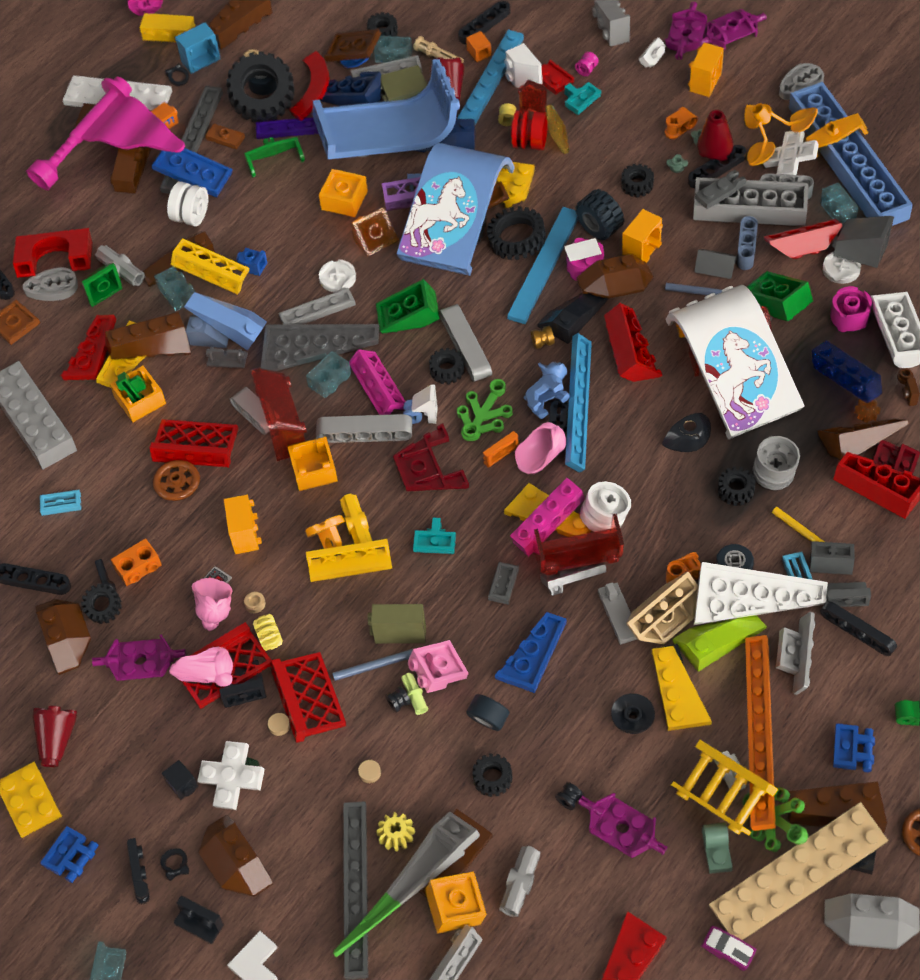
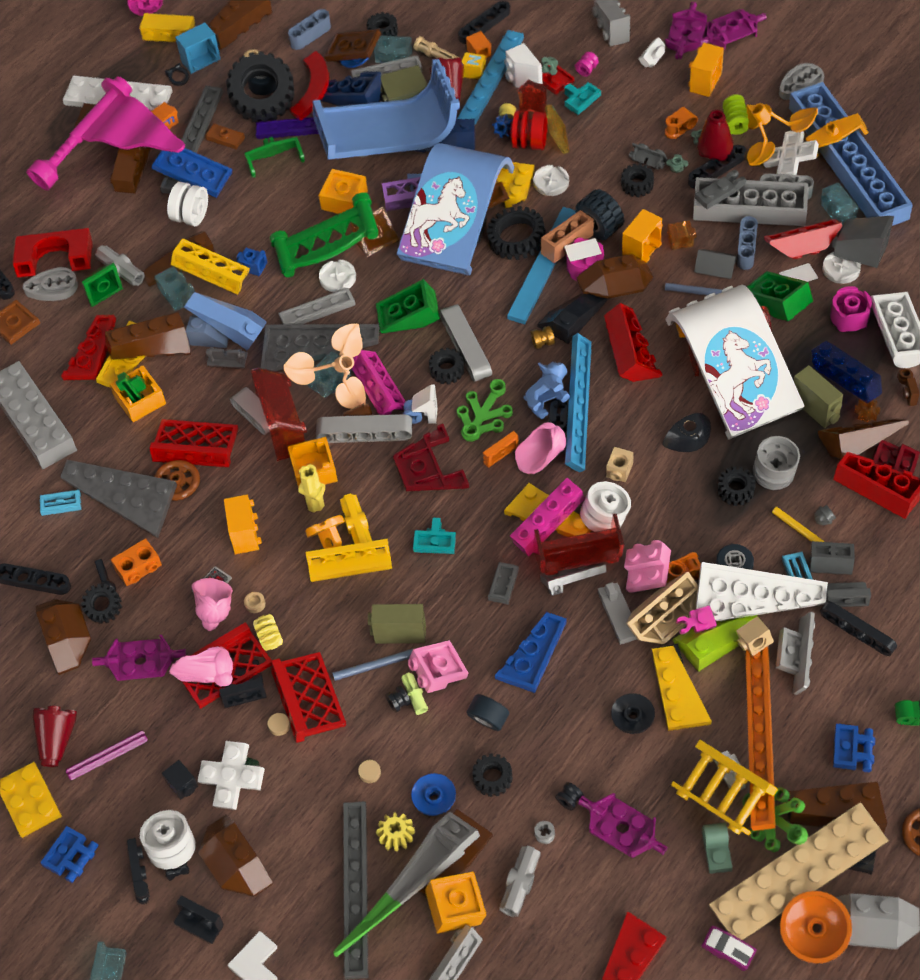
none -> flat silver wing [60,460,177,538]
none -> axle [66,730,148,780]
none -> white wheel [140,810,196,870]
none -> green piece [270,192,379,277]
none -> light nougat plant [283,324,366,409]
none -> sand blue beam [288,9,331,50]
none -> light yellow piece [298,464,325,513]
none -> reddish brown cone [343,403,373,416]
none -> blue dish [411,773,456,816]
none -> yellow brick [461,52,486,80]
none -> blue gear [492,114,513,138]
none -> white tile [533,165,569,196]
none -> light grey bush [534,821,555,844]
none -> sand green plate [541,57,558,75]
none -> nougat brick [541,210,594,263]
none -> tan brick [606,447,634,482]
none -> bright pink plate [624,540,671,593]
none -> dark grey hinge [629,143,668,170]
none -> clear orange brick [667,220,697,250]
none -> dark pink plate [675,605,717,634]
none -> lime piece [723,94,749,135]
none -> tan brick [736,617,774,656]
none -> white sticker [779,263,818,282]
none -> orange dish [780,891,852,964]
none -> olive brick [794,365,843,428]
none -> dark grey plate [814,505,836,525]

